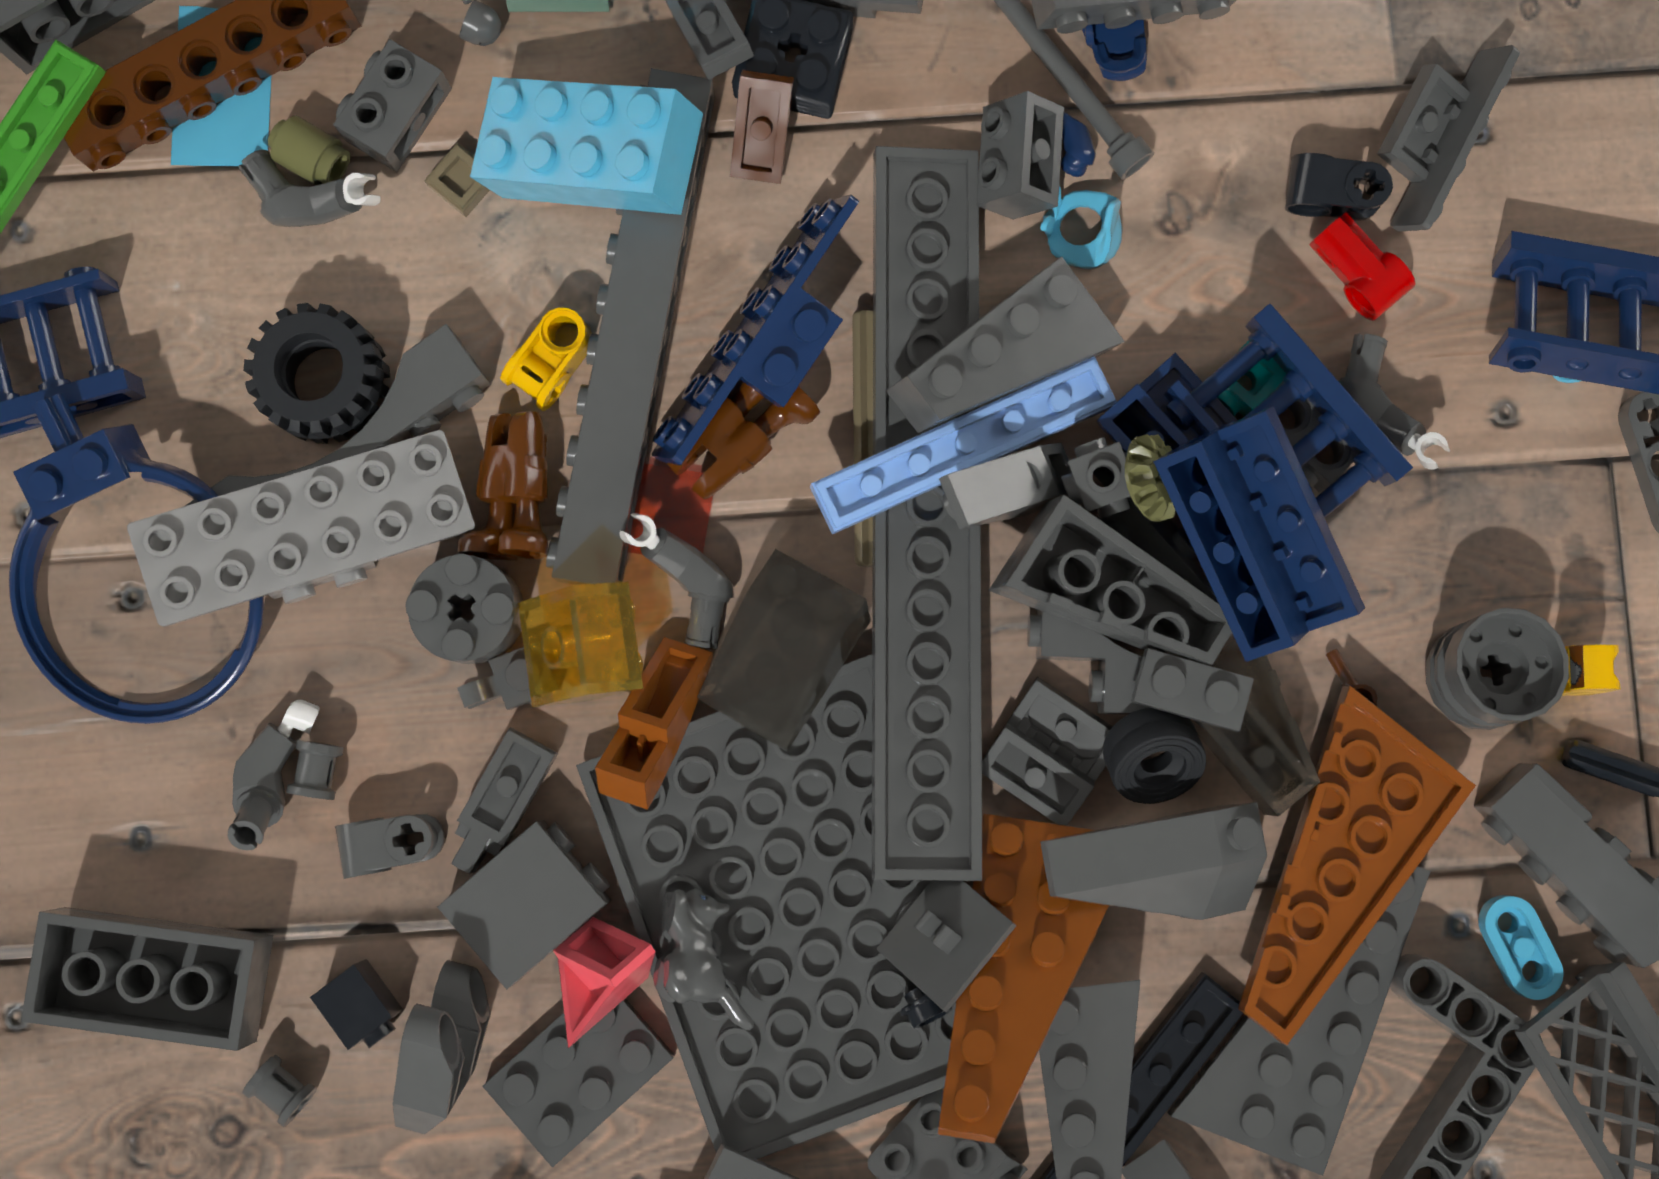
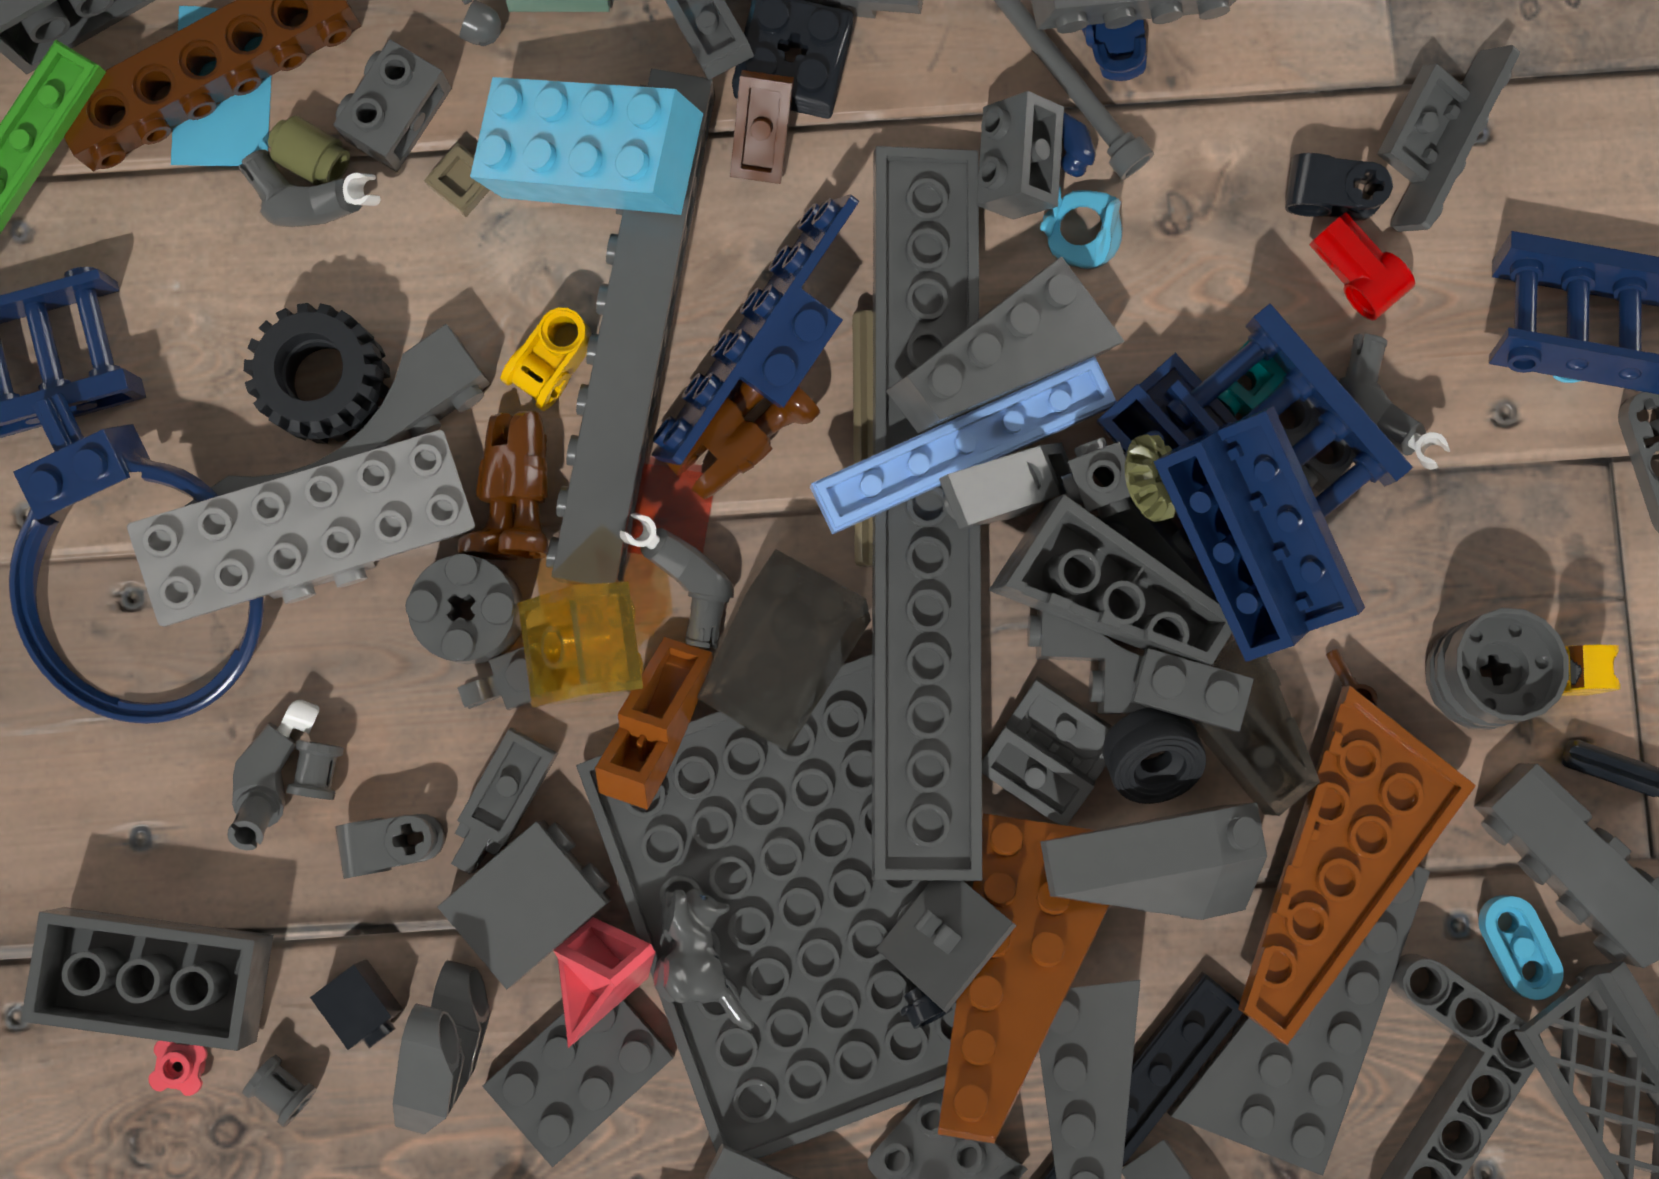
none -> coral plate [148,1041,208,1096]

